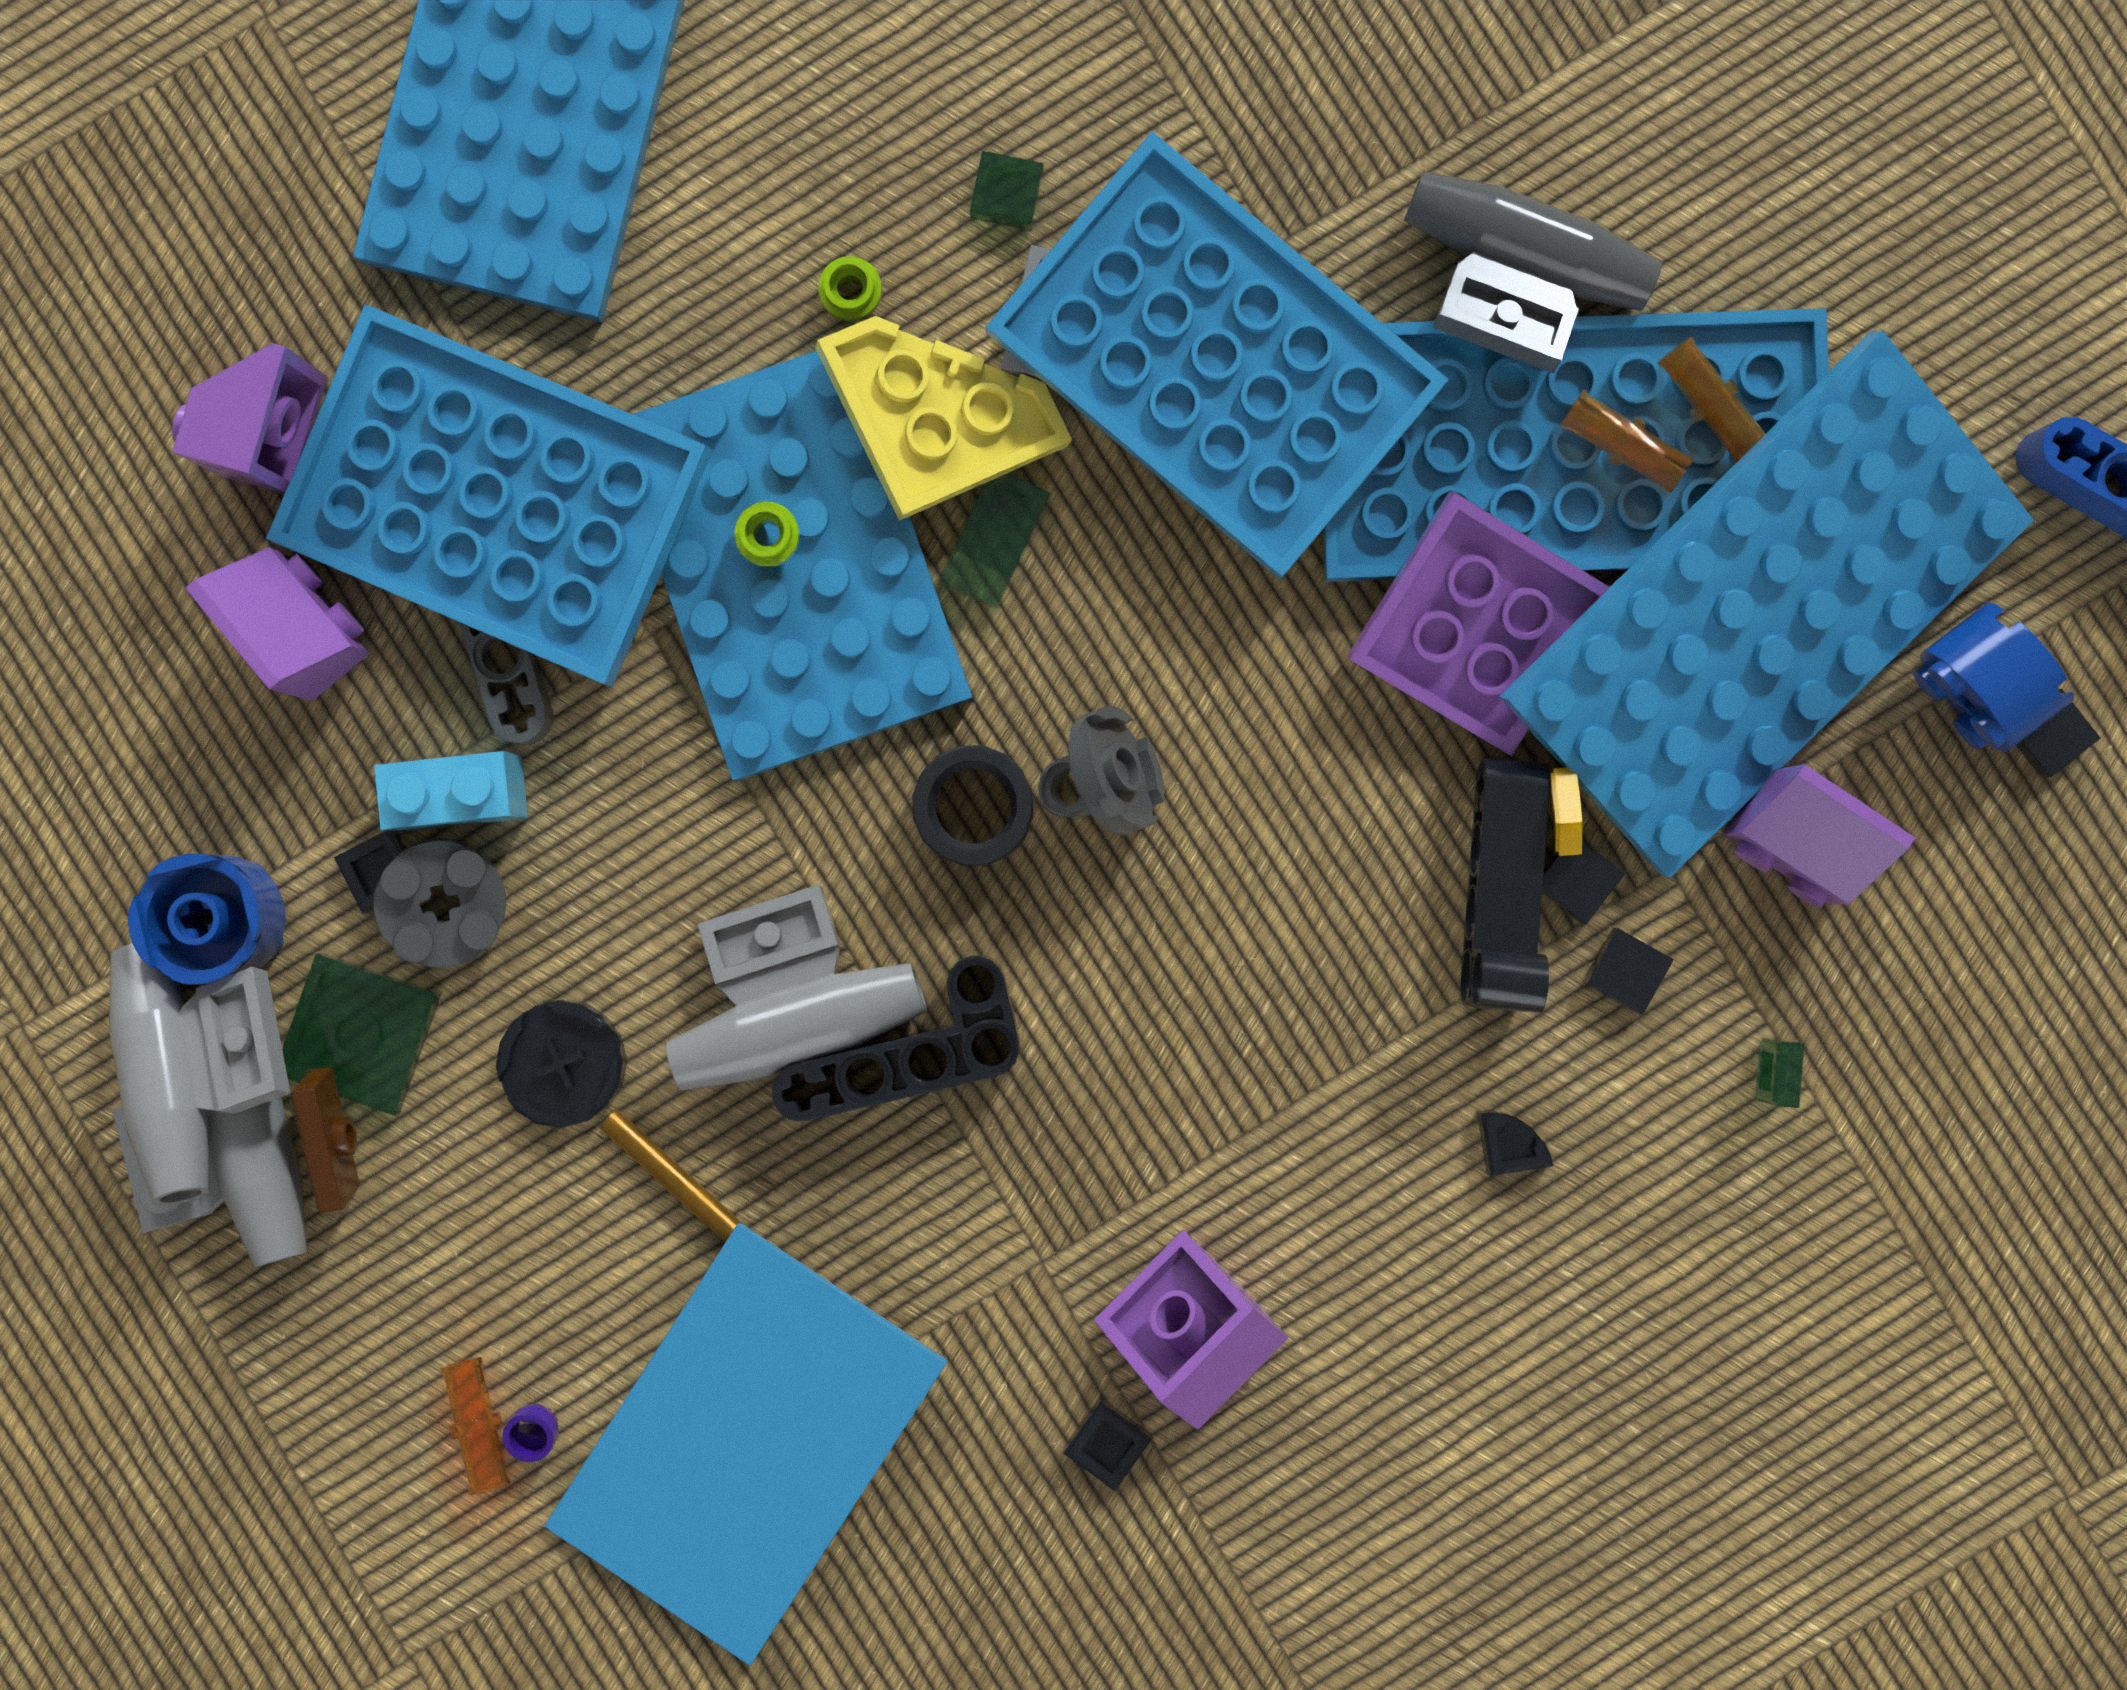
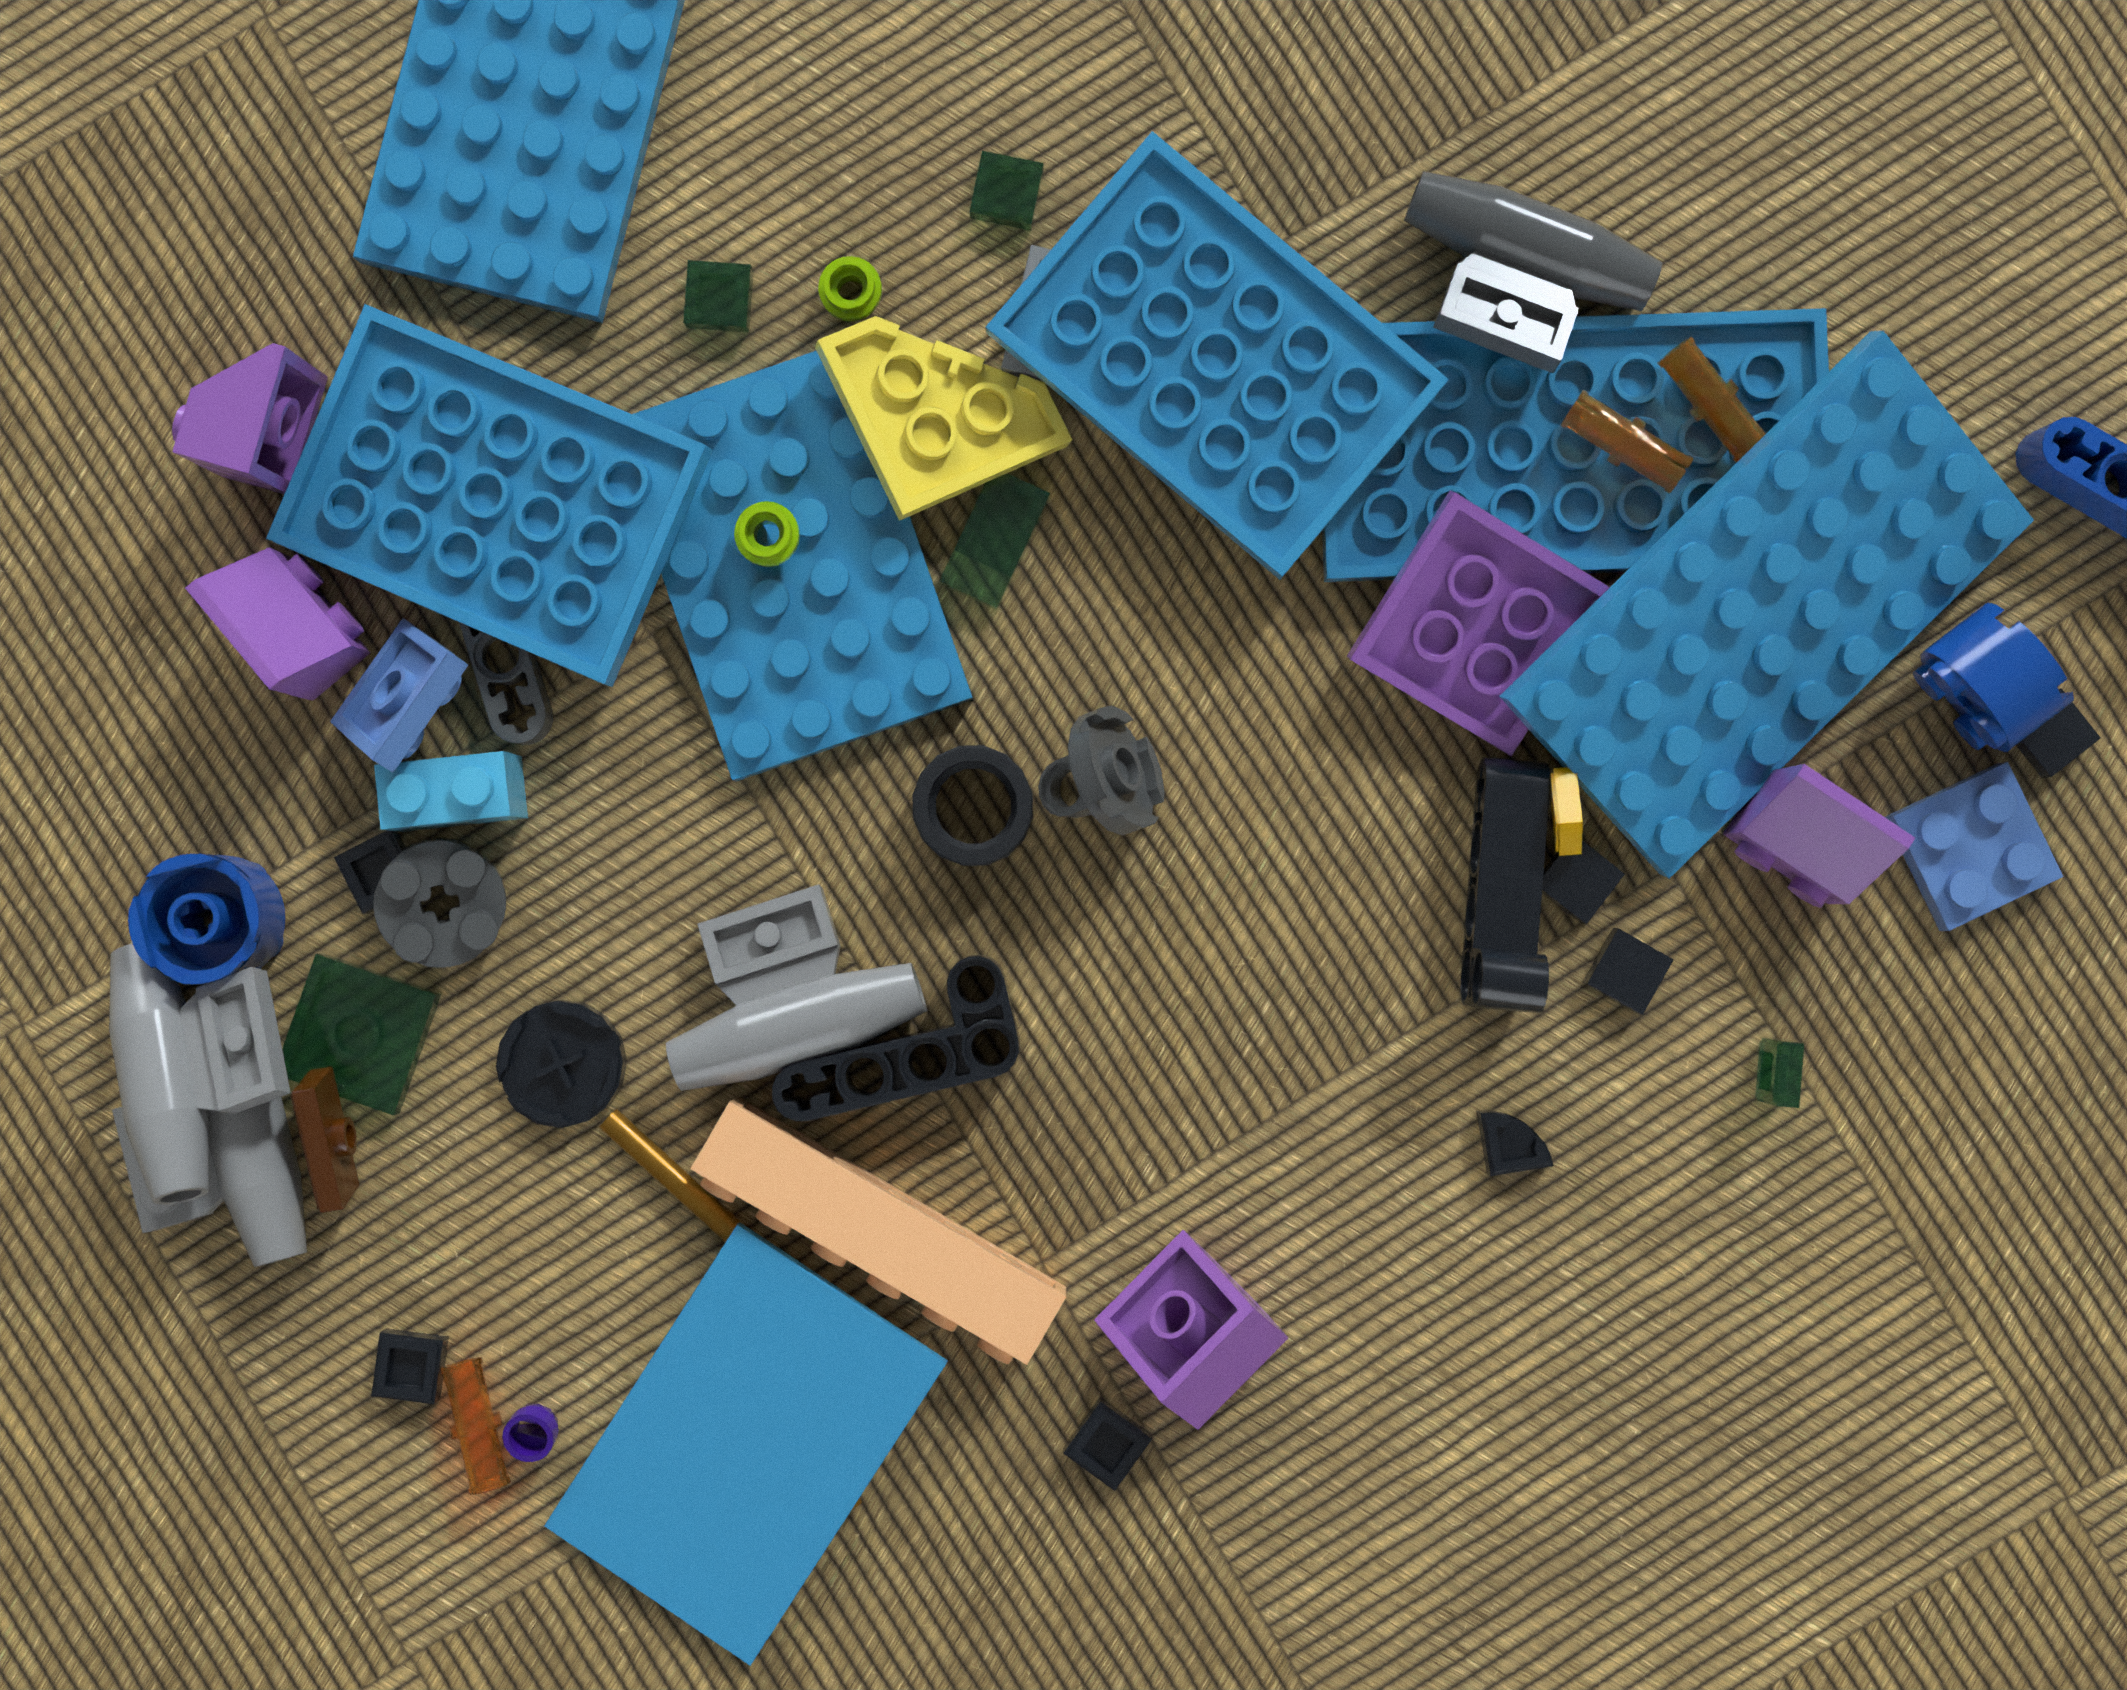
none -> medium blue plate [330,618,468,772]
none -> black tile [371,1328,449,1404]
none -> clear green tile [683,260,754,332]
none -> light nougat brick [690,1096,1066,1365]
none -> medium blue plate [1885,762,2063,931]

